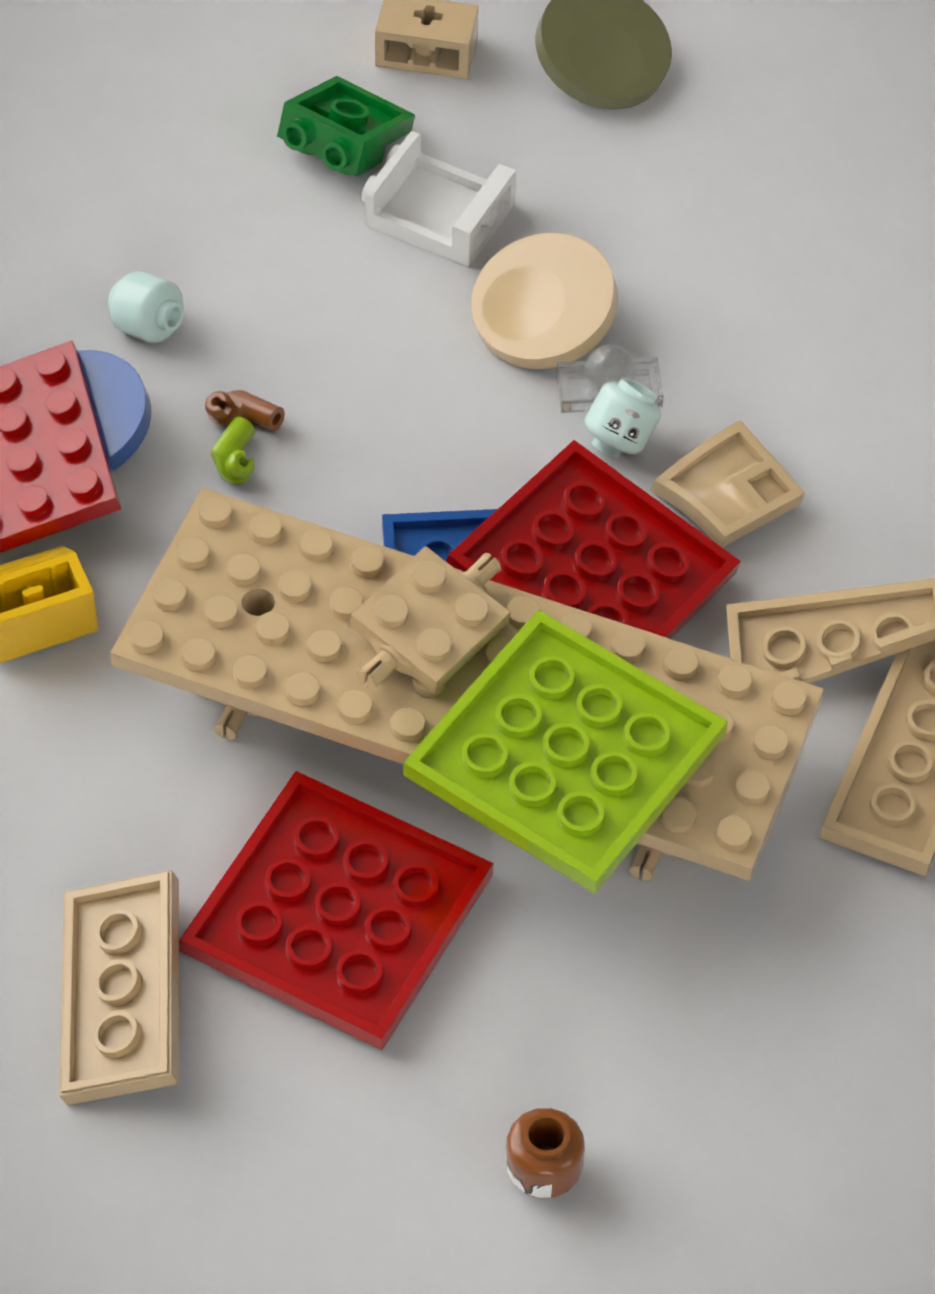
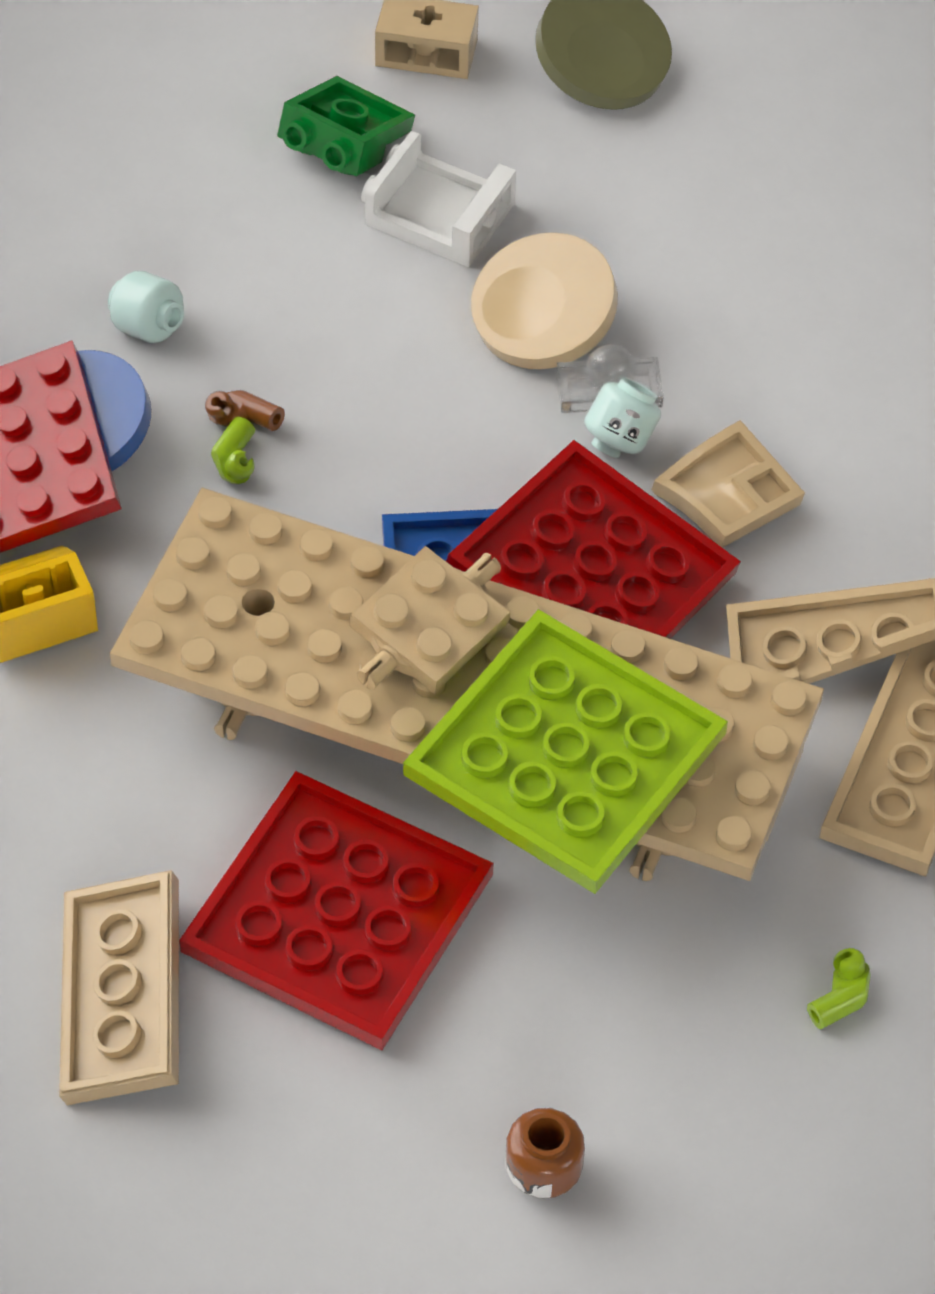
none -> lime arm [807,948,871,1029]

